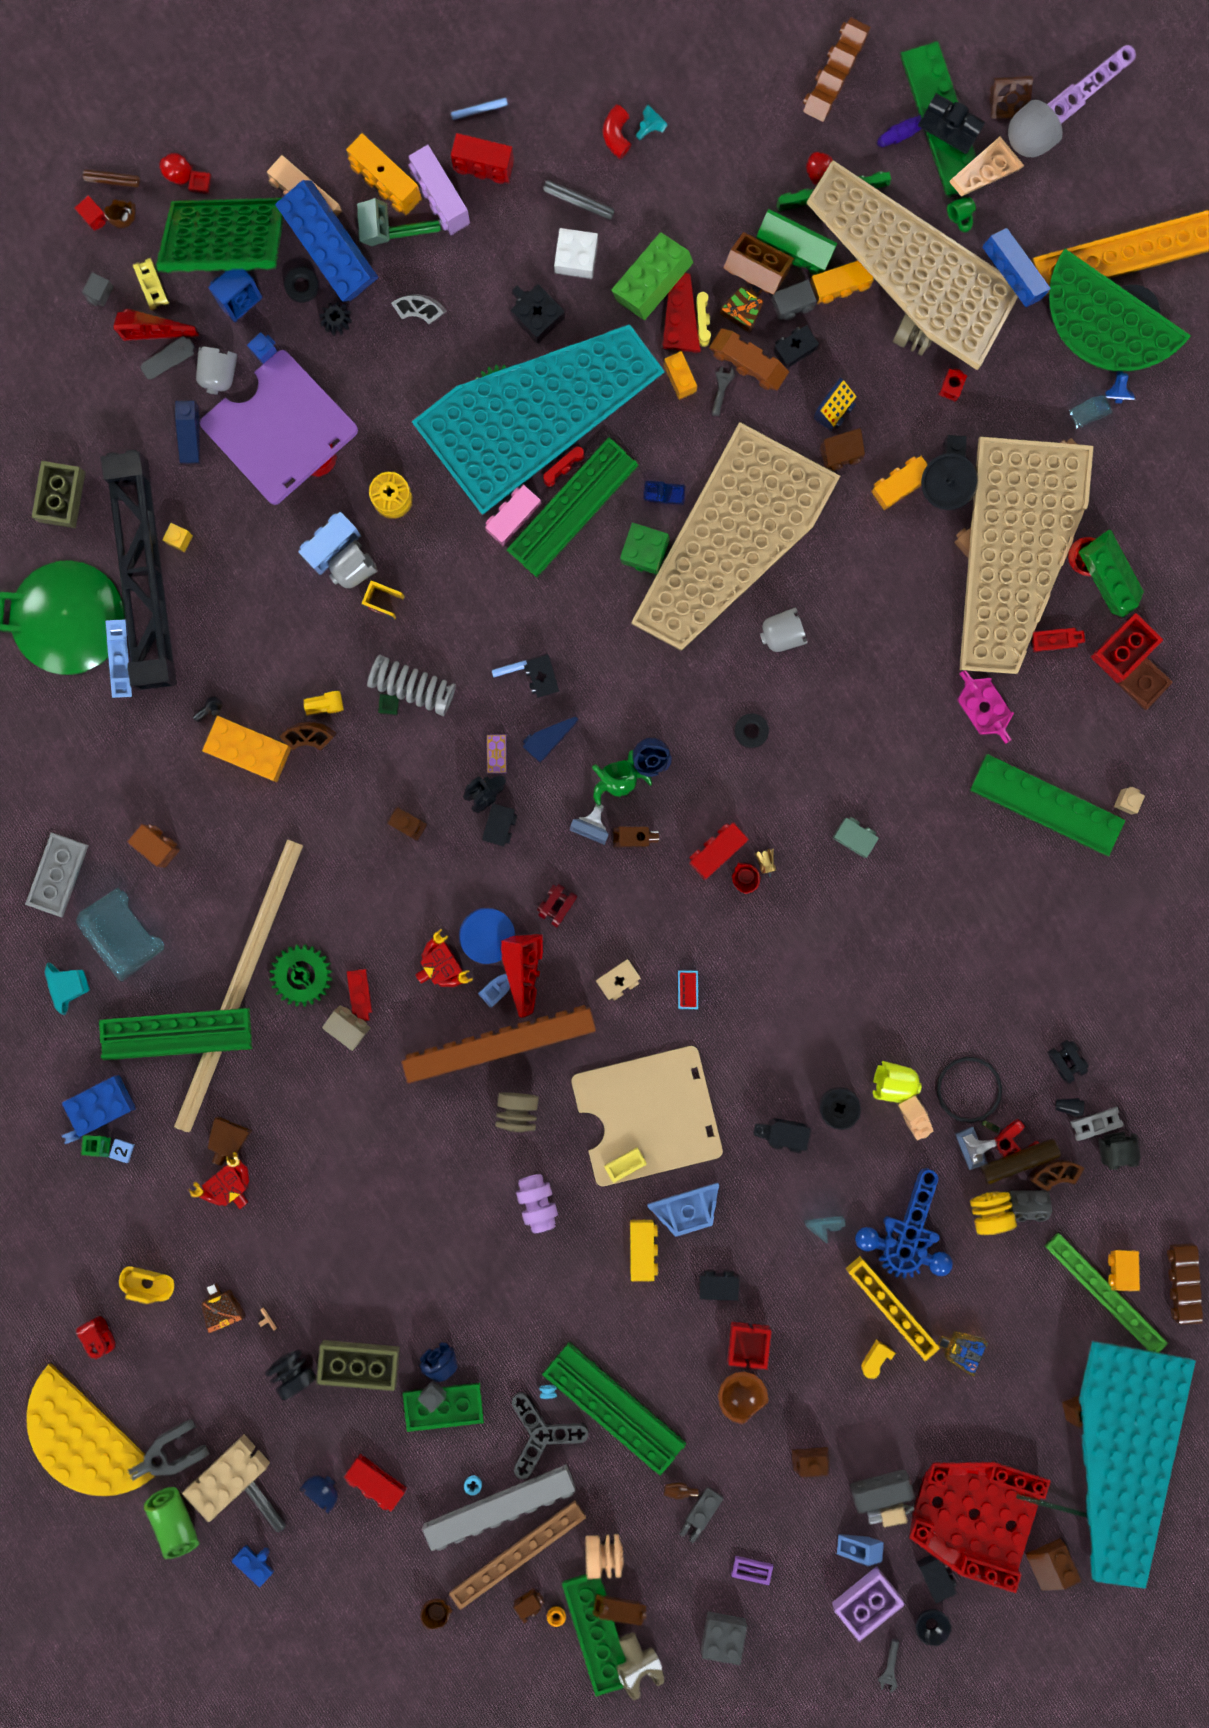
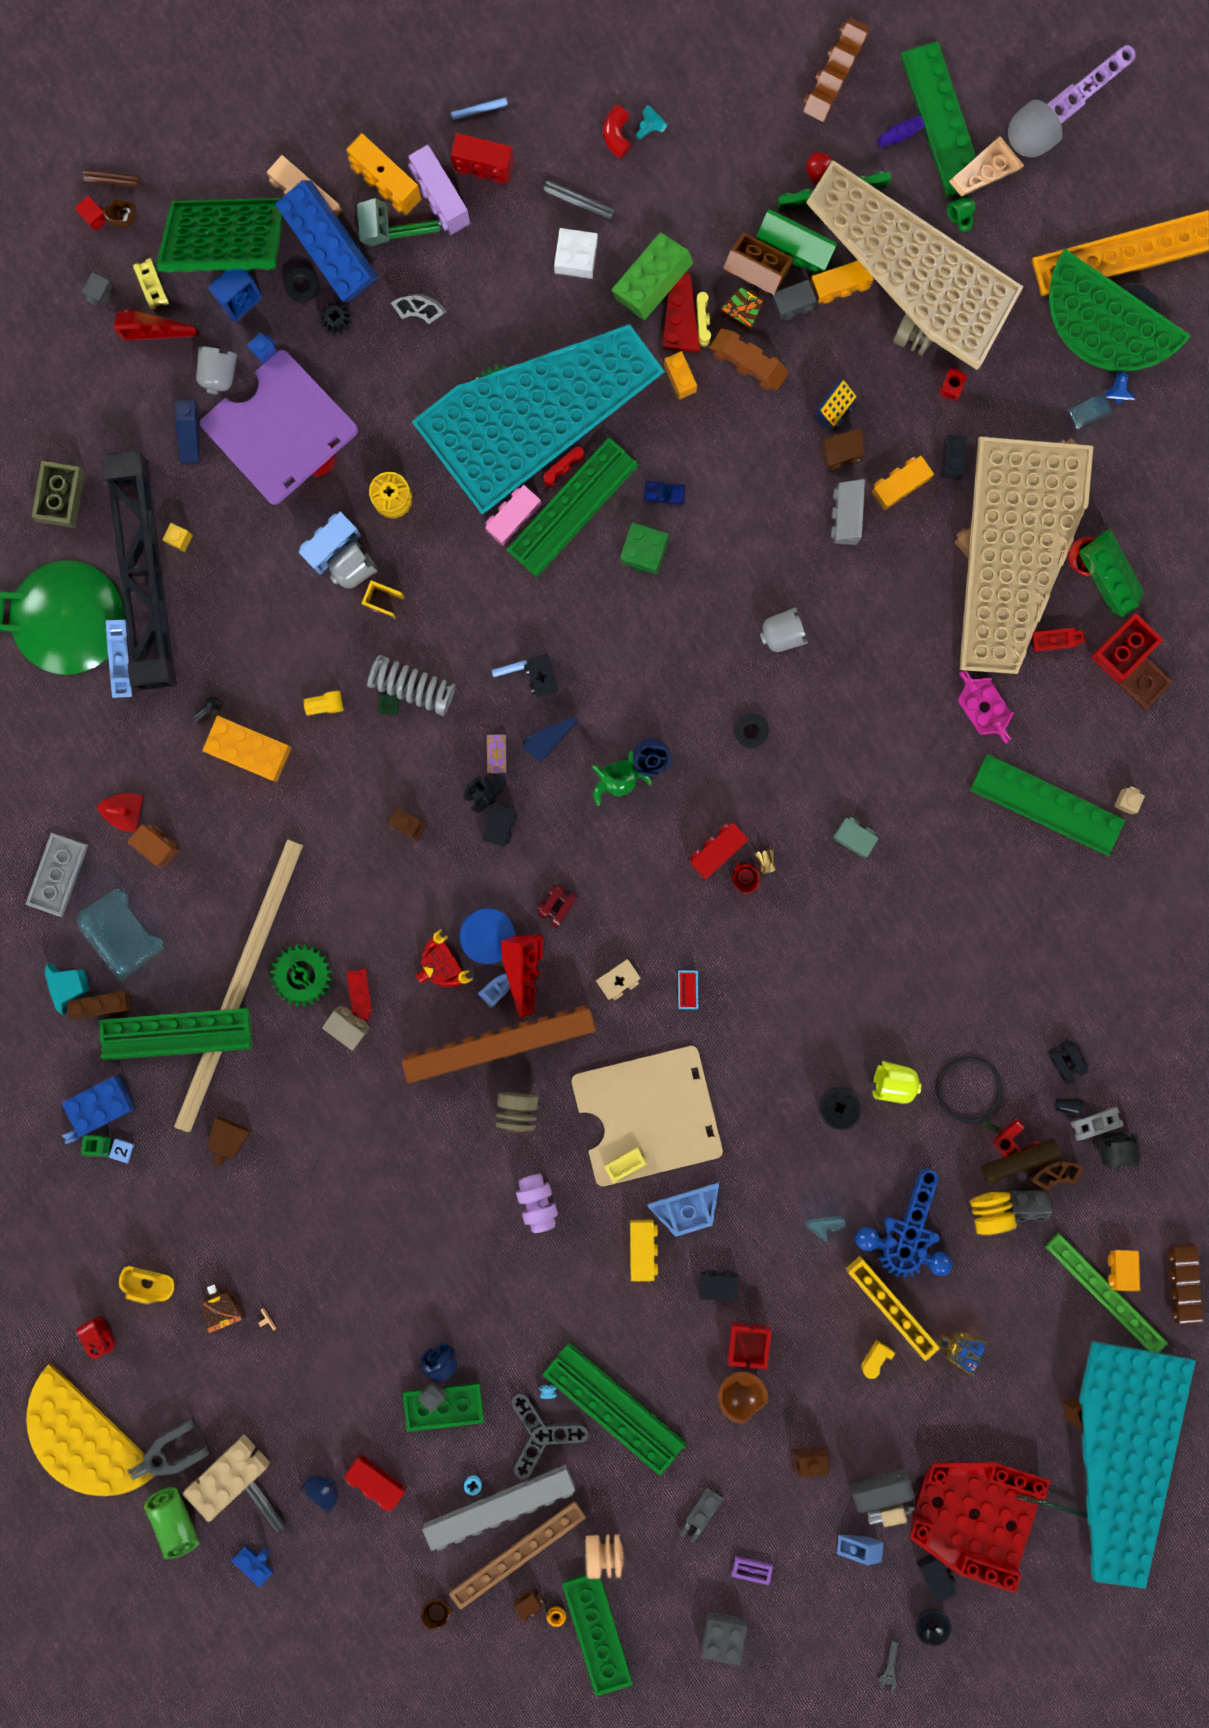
dark grey piece [141,336,195,379] -> none
red hair [159,153,192,185] -> none
red tile [188,171,211,194] -> none
red torso [189,1152,249,1209] -> none
black wheel [264,1349,317,1401] -> none
reddish brown brick [279,722,337,751] -> none
olive brick [317,1340,400,1391] -> none
black hinge [510,284,565,344] -> none
sand blue piece [569,804,609,845] -> none
reddish brown brick [593,1594,647,1626] -> none
reddish brown torso [613,827,659,848] -> none
dark tan connector [617,1633,664,1700] -> none
tan wing [631,422,840,651] -> none
reddish brown piece [663,1483,698,1500] -> none
dark grey piece [712,366,735,416] -> none
black hinge [753,1118,811,1153] -> none
black brick [773,325,819,369] -> none
lavender brick [832,1566,905,1641] -> none
light nougat brick [899,1096,934,1141] -> none
black panel [918,93,986,154] -> none
black piece [921,453,978,511] -> none
piece [954,1127,997,1170] -> none
brick [982,228,1051,307] -> none
reddish brown piece [989,76,1033,119] -> none
reddish brown slope [1025,1538,1082,1591] -> none
none -> reddish brown brick [66,991,132,1020]
none -> red shield [96,793,143,833]
none -> light grey slope [831,480,865,545]

